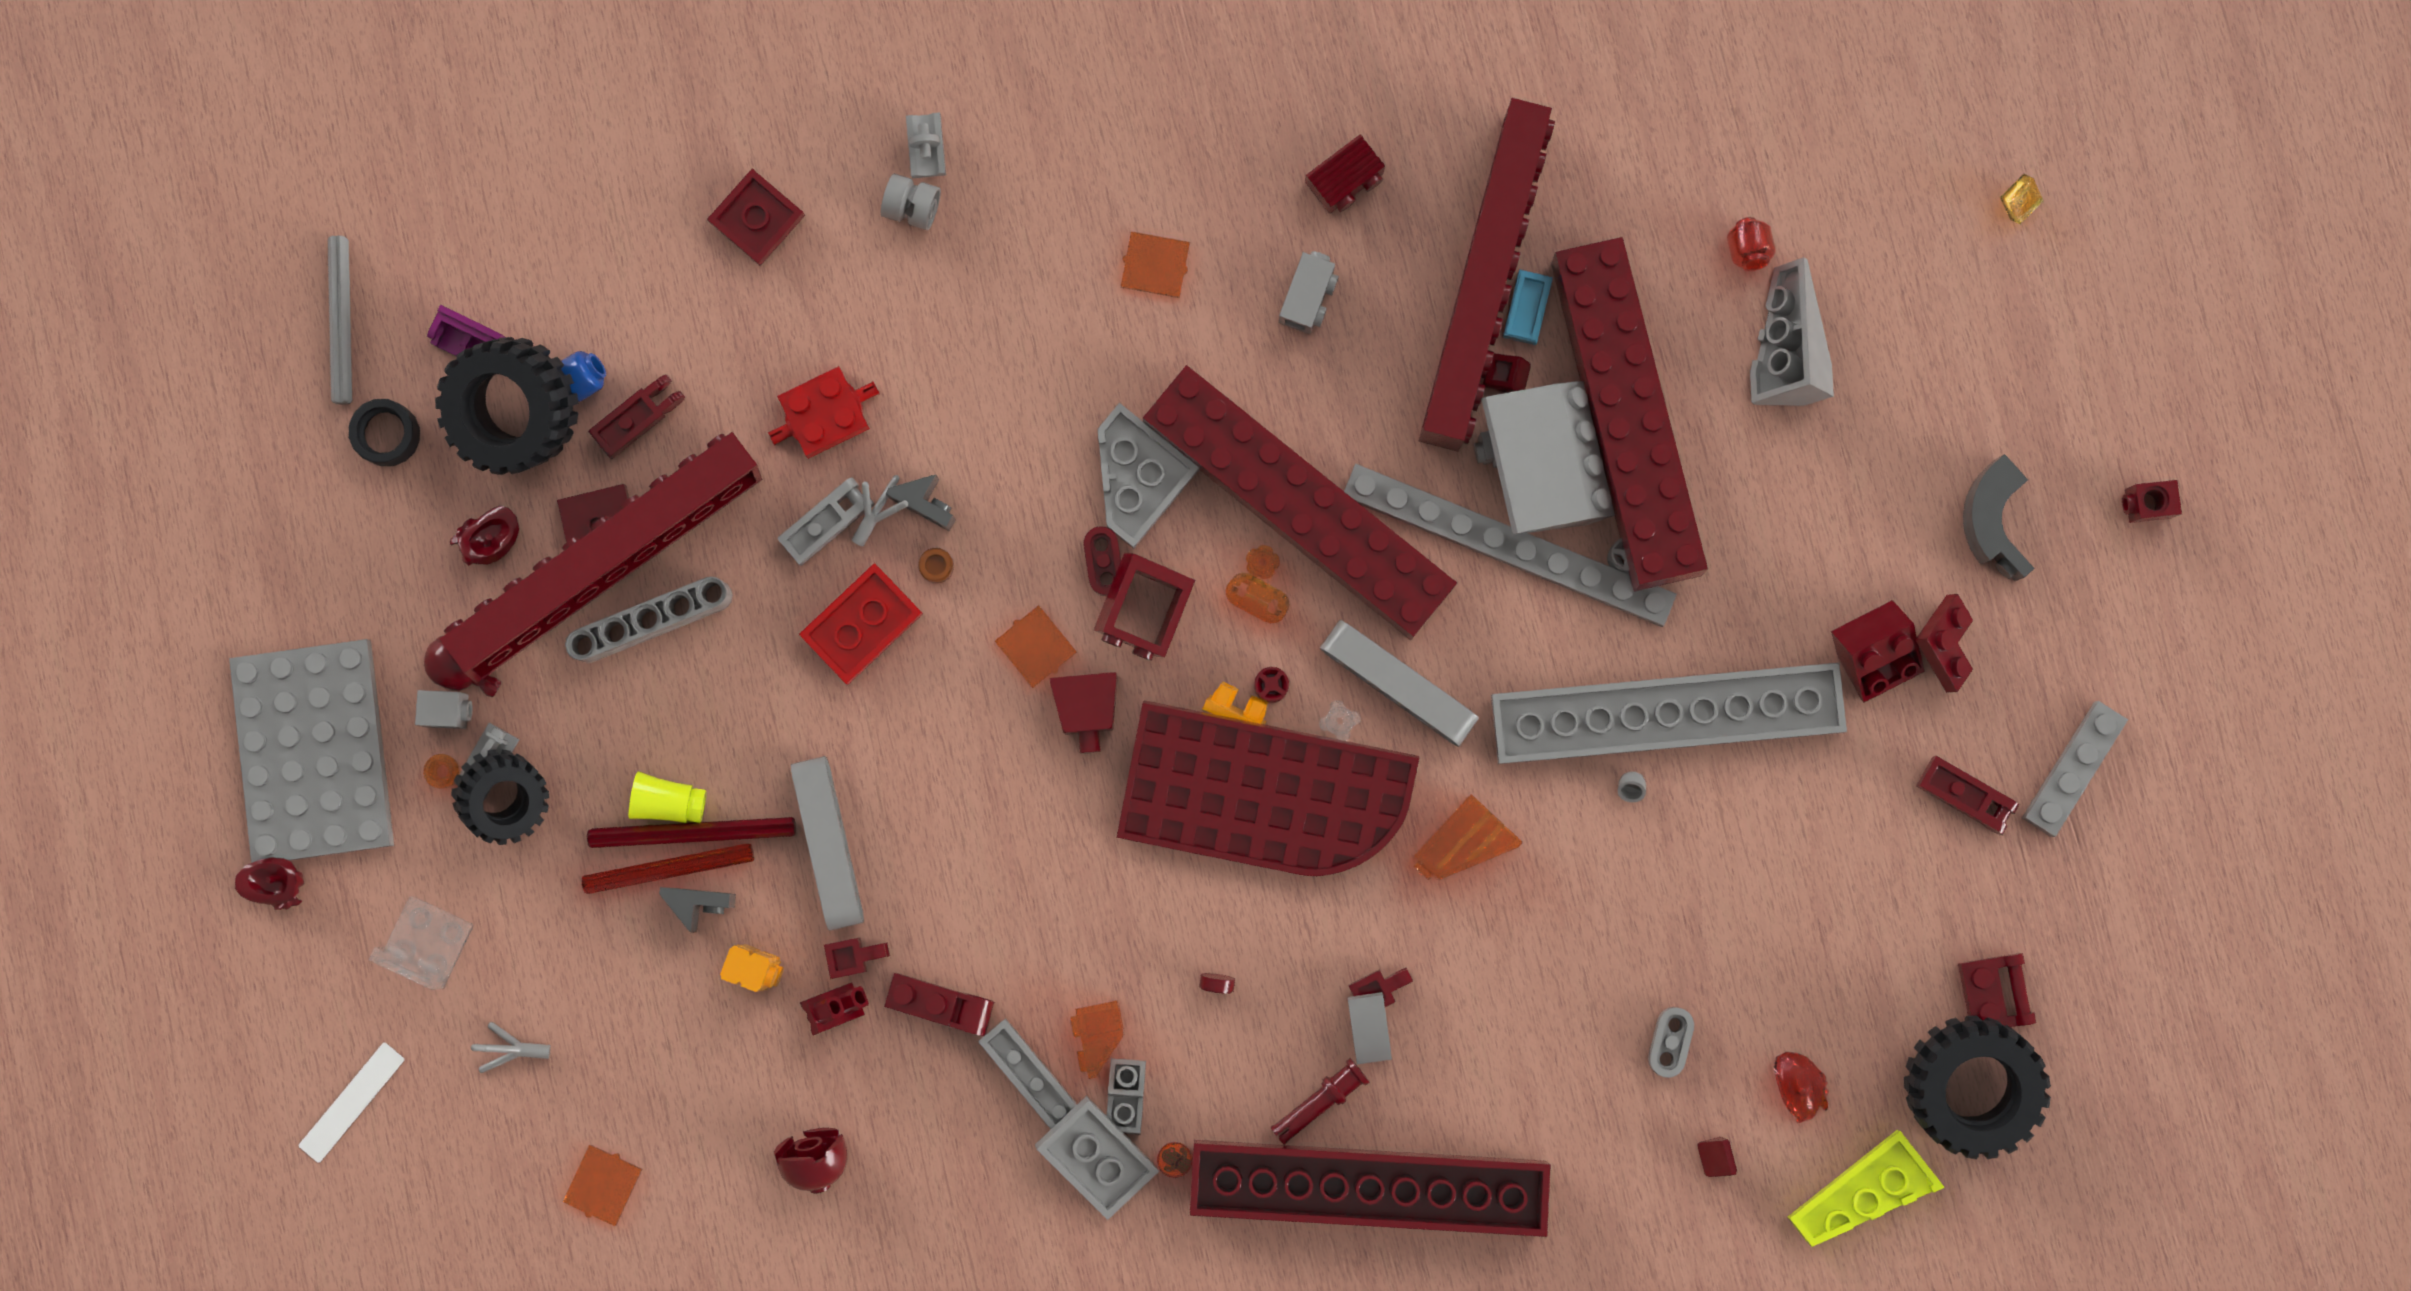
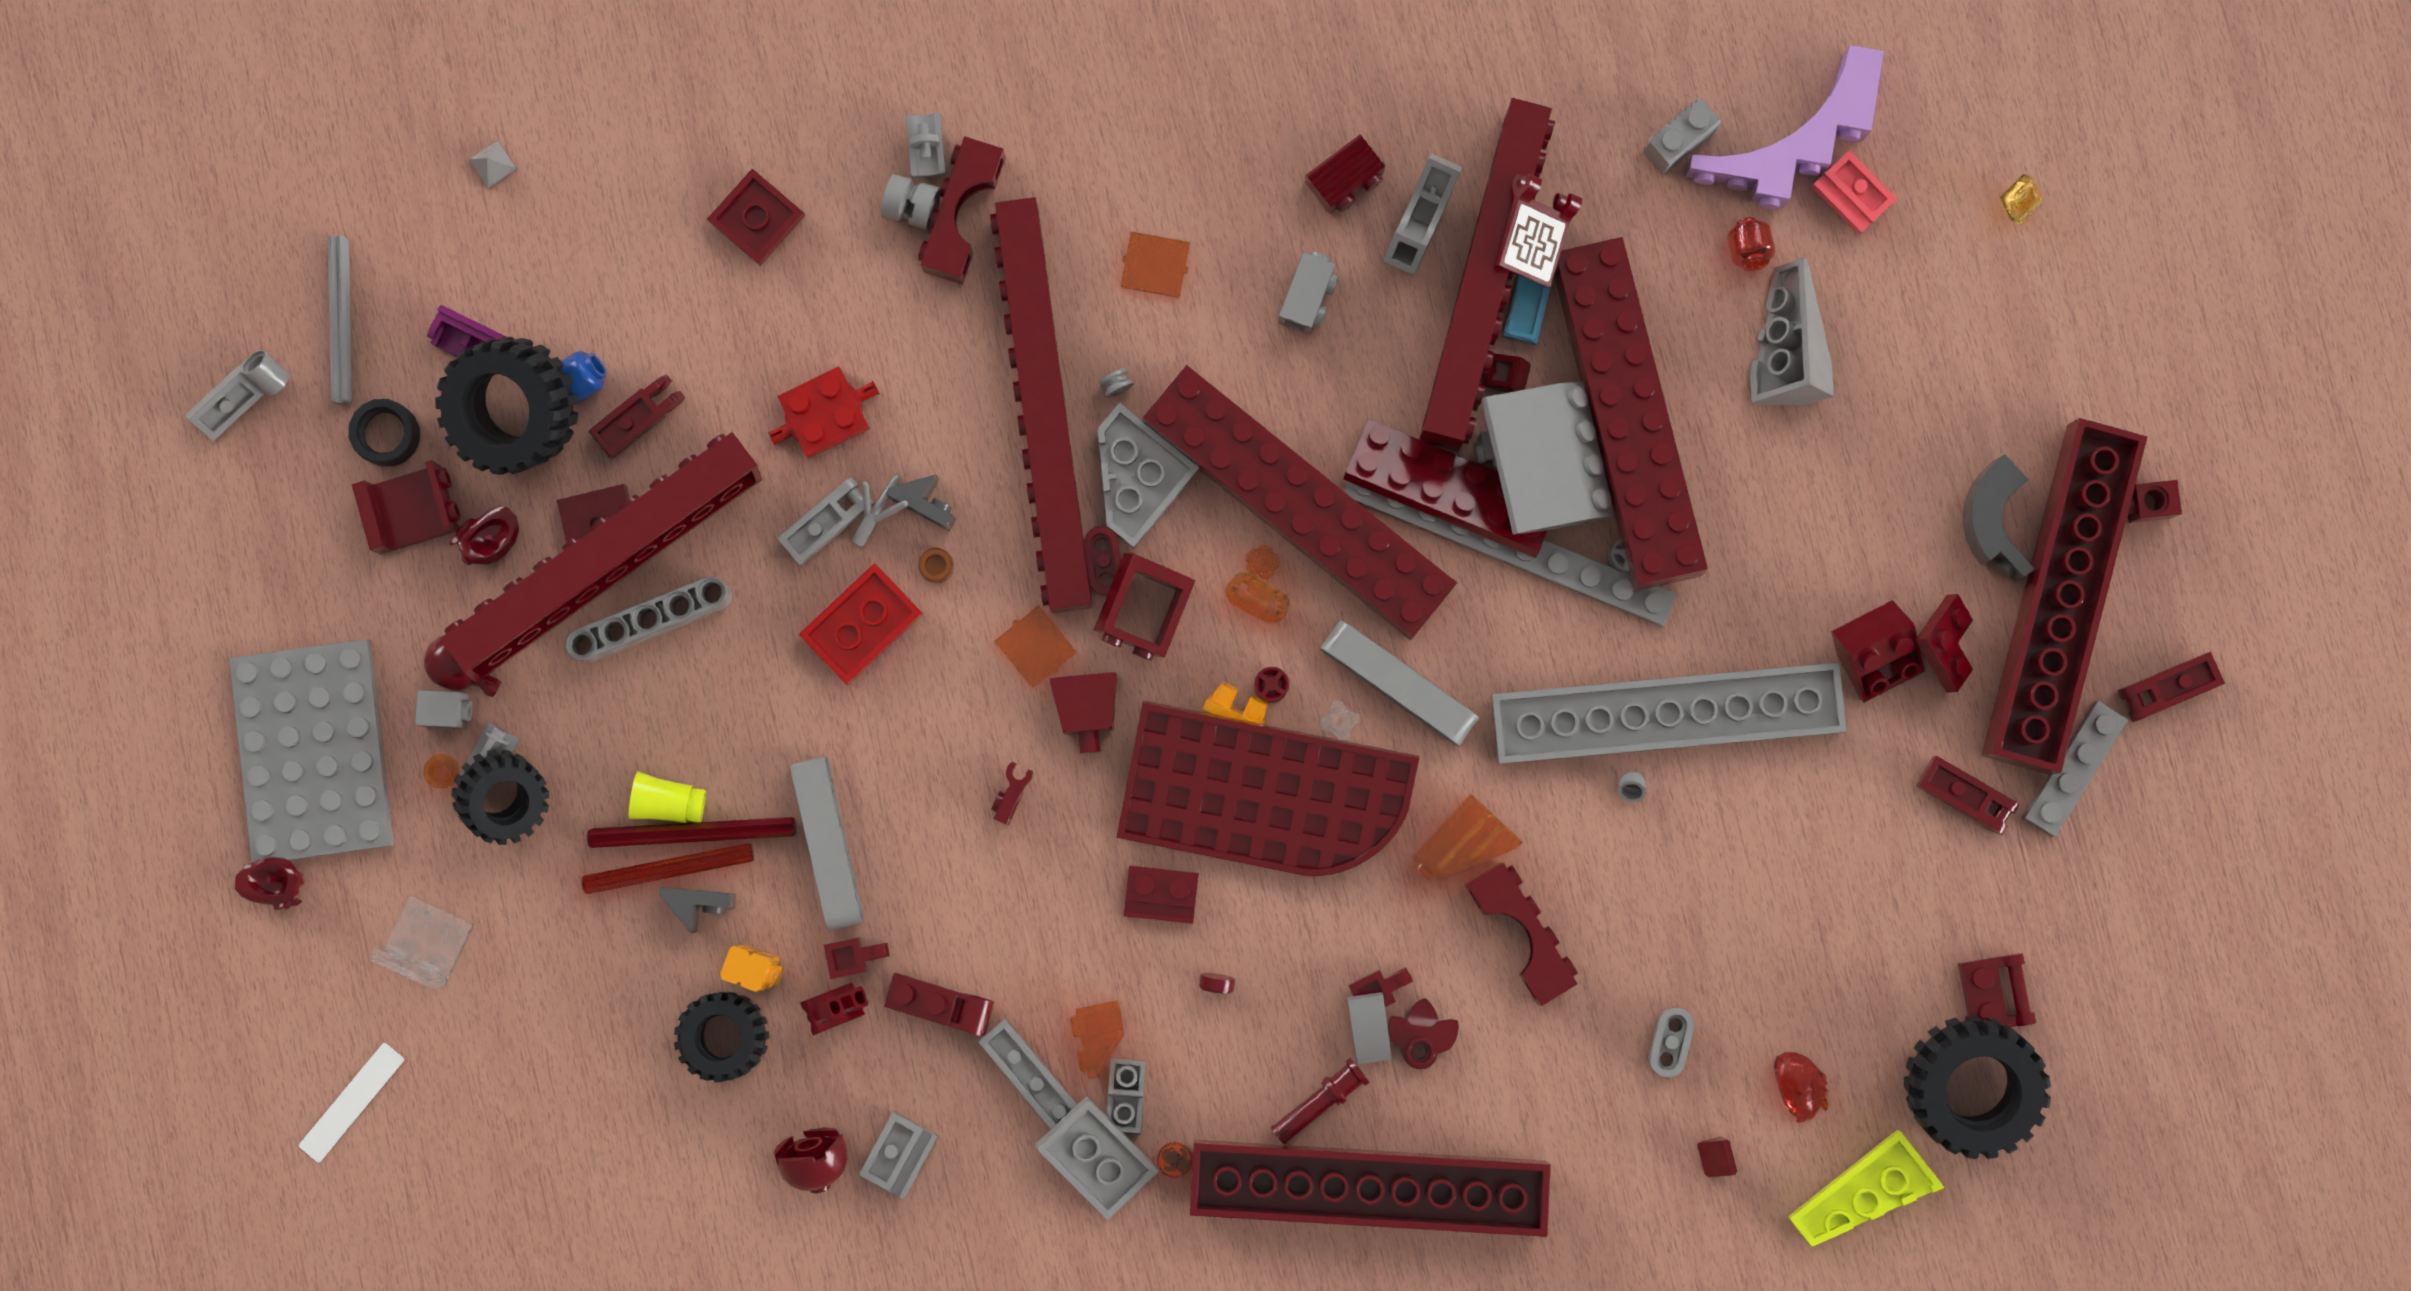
light grey plant [471,1022,551,1073] -> none
clear orange piece [563,1145,643,1226] -> none
none -> light grey plate [185,350,290,441]
none -> dark red panel [351,460,461,555]
none -> light grey slope [469,141,517,188]
none -> black tyre [674,992,769,1082]
none -> light grey plate [859,1111,939,1199]
none -> dark red arch [918,136,1006,285]
none -> dark red brick [990,197,1093,614]
none -> dark red plate [991,762,1033,825]
none -> light grey bush [1099,368,1134,398]
none -> dark red plate [1124,866,1199,924]
none -> dark red plate [1343,419,1548,558]
none -> light grey arch [1383,153,1463,275]
none -> dark red plate [1388,998,1459,1069]
none -> dark red arch [1465,863,1578,1006]
none -> flag [1495,174,1582,288]
none -> light grey brick [1643,98,1722,175]
none -> lavender arch [1685,45,1884,210]
none -> coral plate [1811,150,1897,235]
none -> dark red brick [1981,418,2148,775]
none -> dark red plate [2118,652,2225,722]

